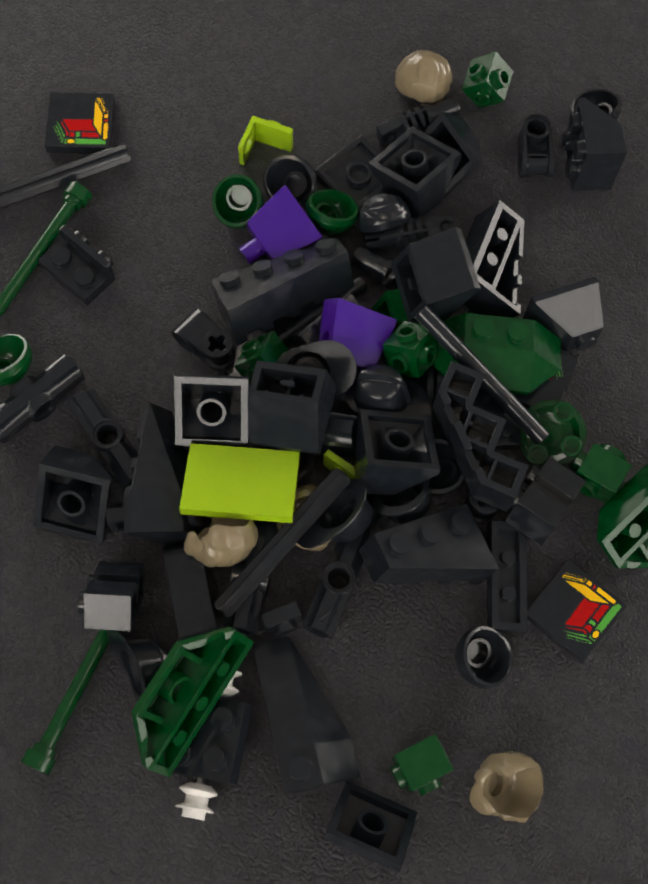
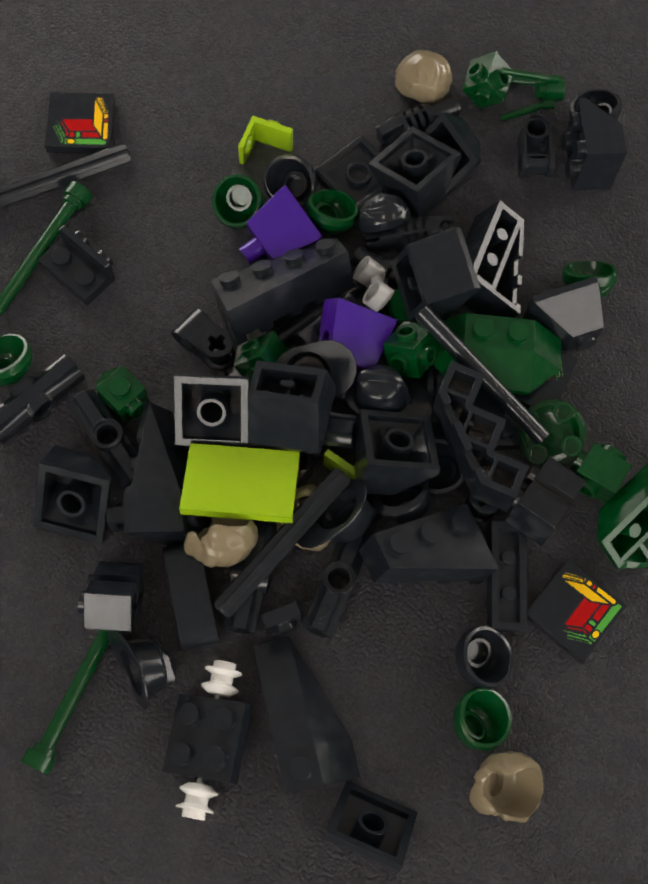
dark green wedge [131,627,254,778] -> none
dark green brick [389,734,454,796] -> none
none -> dark green brick [95,365,150,426]
none -> light grey bar [353,256,394,312]
none -> dark green piece [453,687,512,751]
none -> dark green plant [500,67,565,120]
none -> dark green piece [562,261,618,298]

